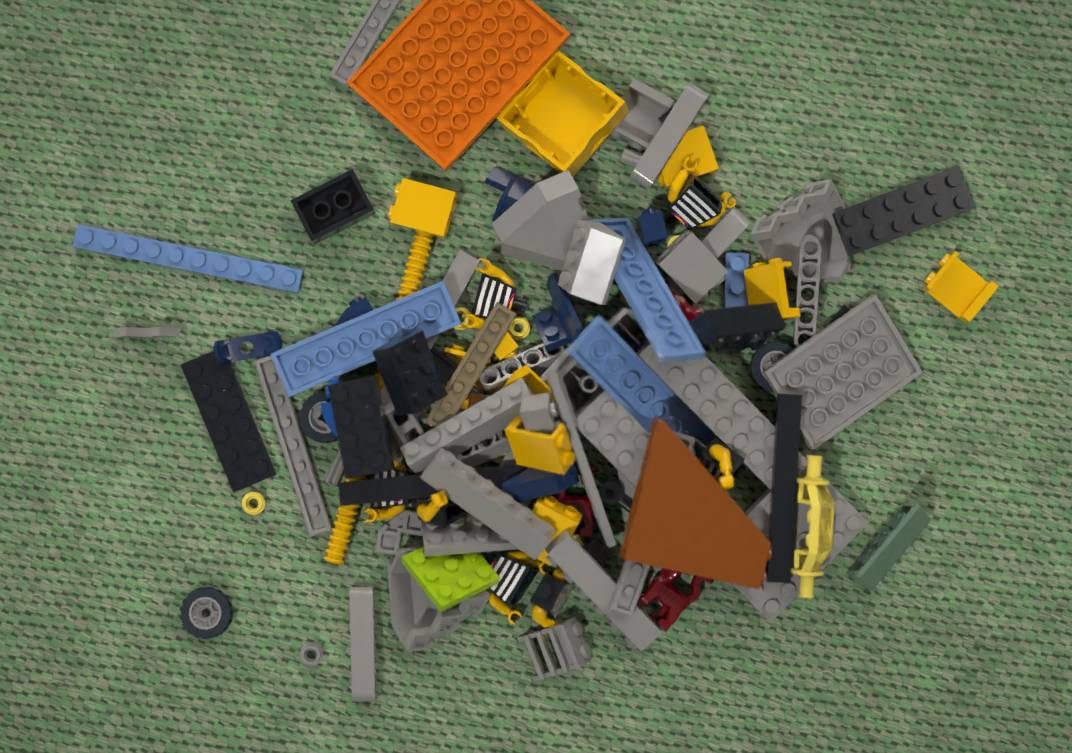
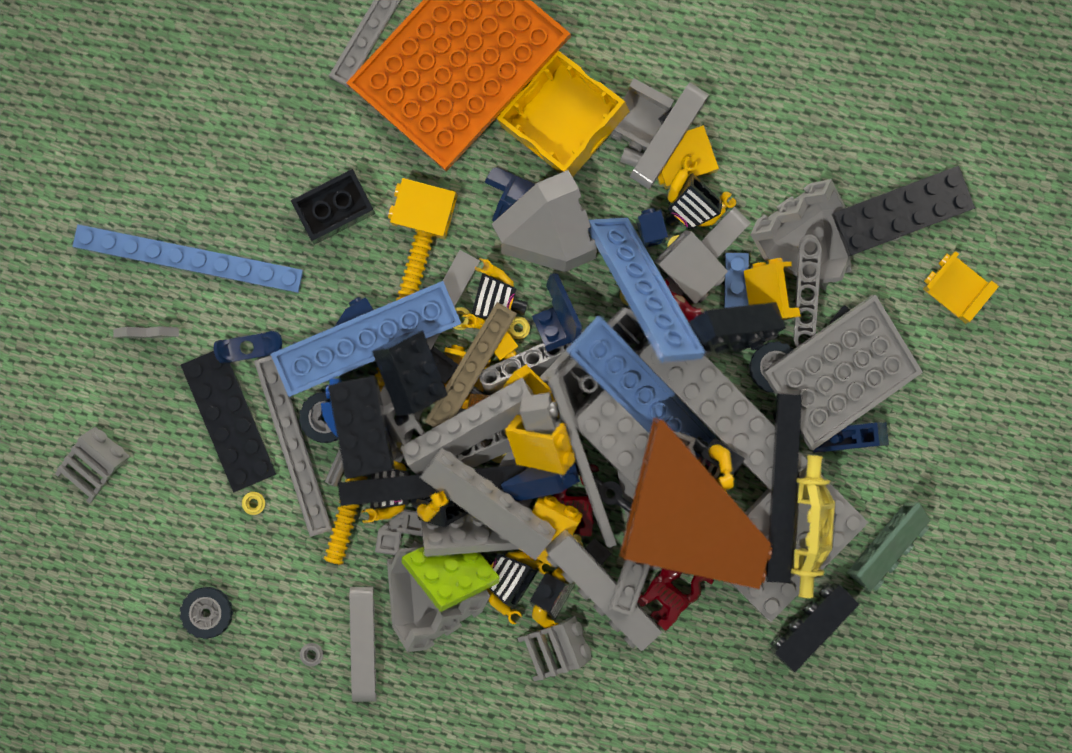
slope [558,220,626,305] -> none
none -> light grey plate [55,427,130,504]
none -> black brick [769,583,860,673]
none -> dark blue slope [814,422,889,453]

